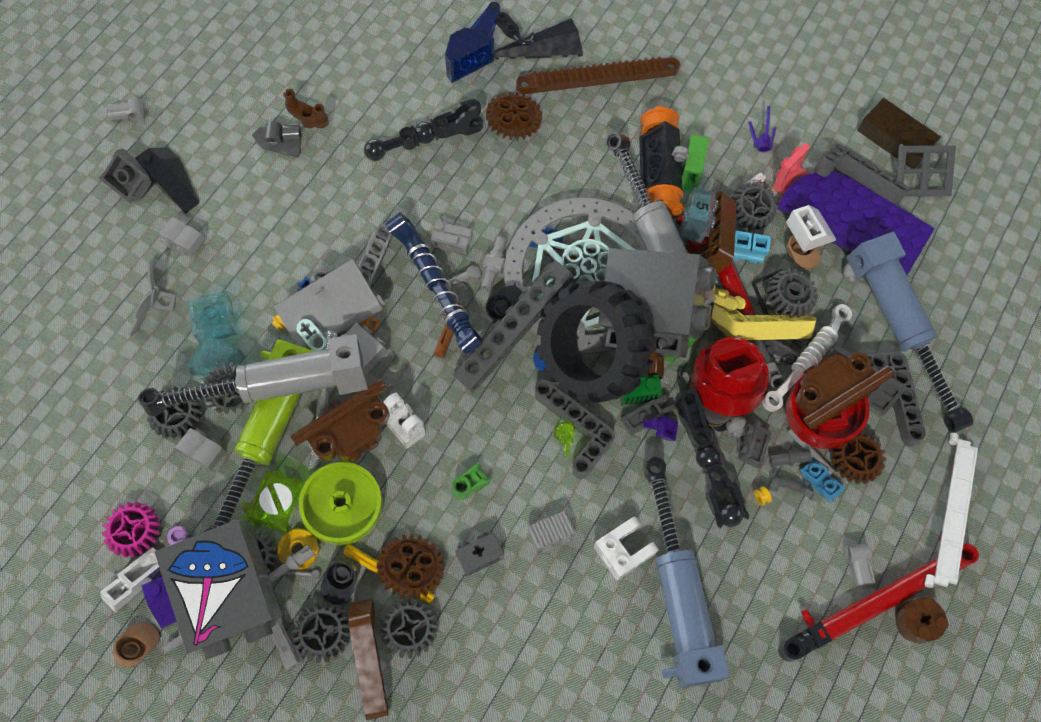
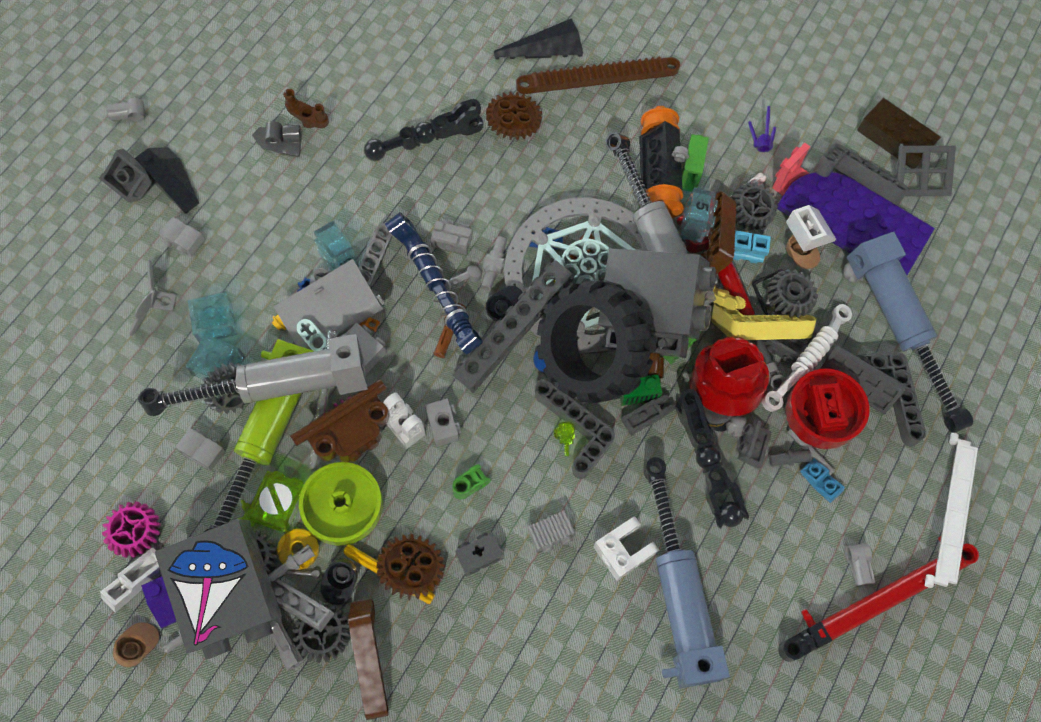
dark grey gear [147,386,202,440] -> none
lavender tile [167,526,190,545] -> none
dark grey gear [380,599,438,659] -> none
clear blue slope [445,2,535,83] -> none
dark purple plate [643,416,678,441] -> none
yellow bush [753,486,772,507] -> none
dark grey arm [768,476,814,500] -> none
reddish brown brick [796,353,895,430] -> none
reddish brown gear [830,433,887,484] -> none
reddish brown brick [896,597,949,644] -> none
none -> light grey tile [271,578,334,632]
none -> clear light blue brick [314,221,357,272]
none -> light grey brick [425,399,461,447]

